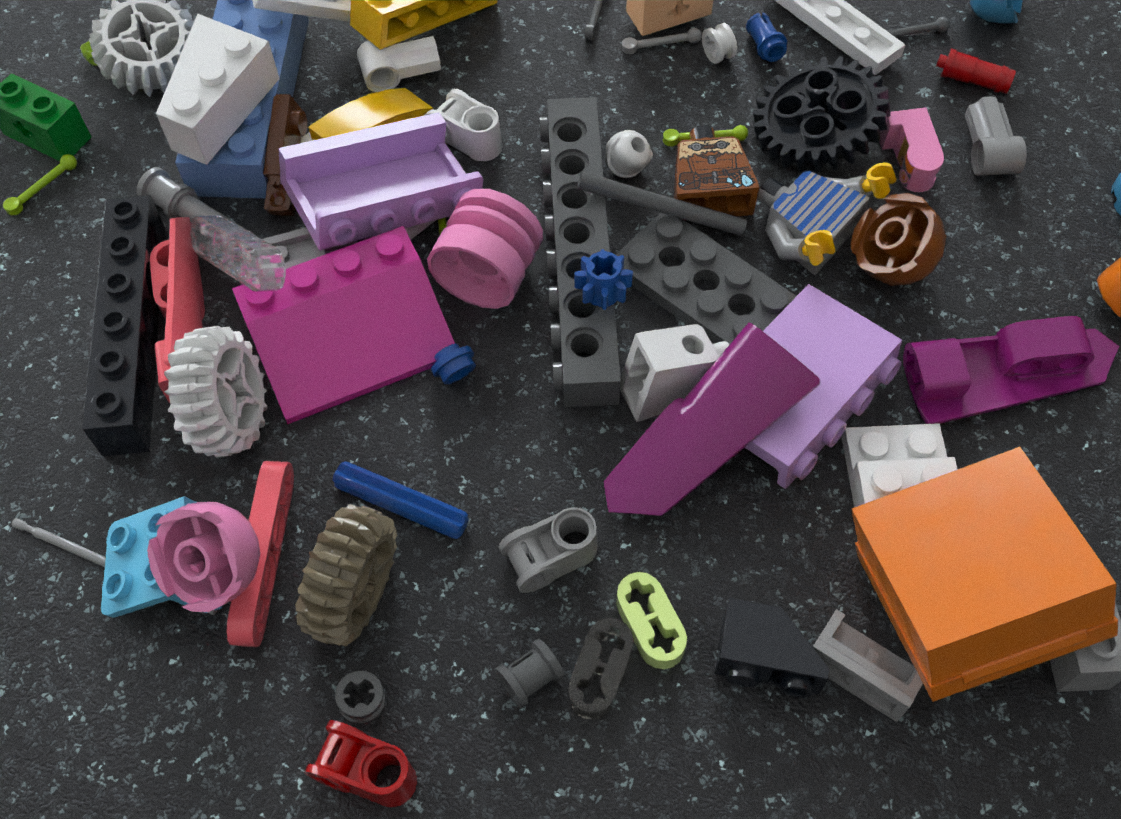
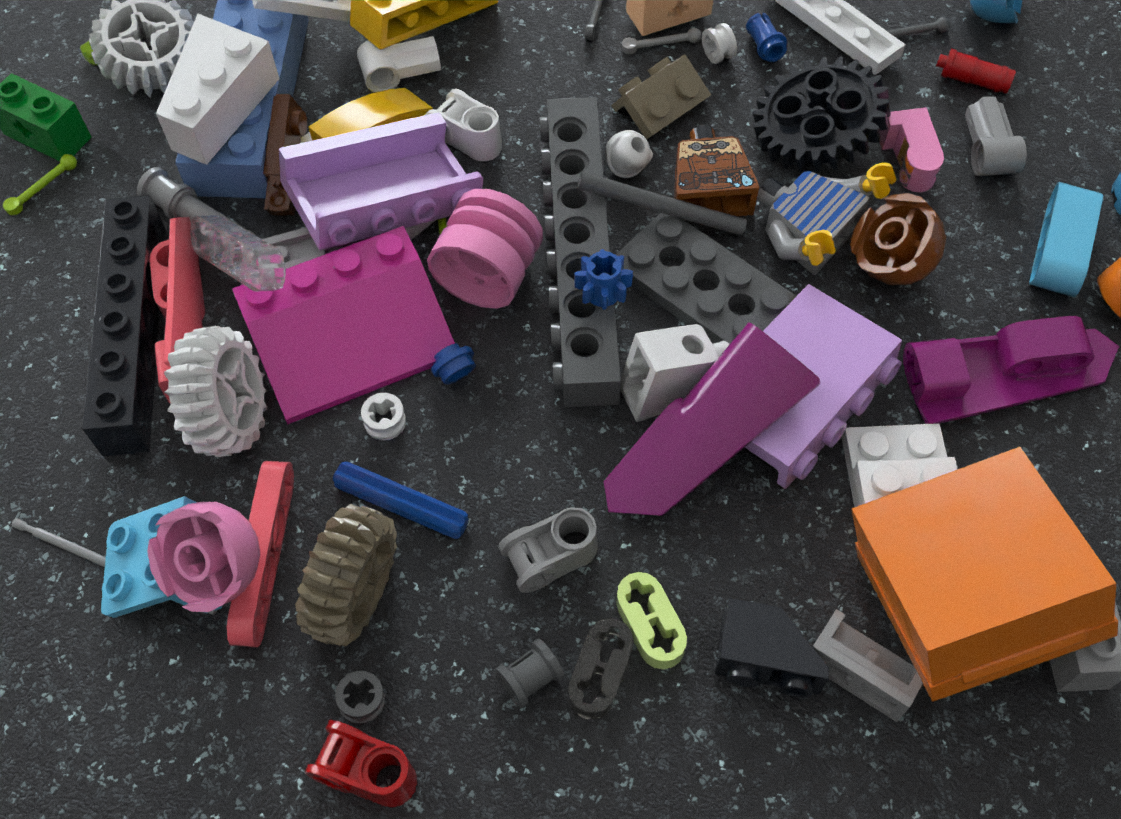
lime hinge [663,125,748,147] -> none
none -> white bush [361,393,406,441]
none -> dark tan bracket [611,54,711,140]
none -> medium azure beam [1029,182,1103,297]

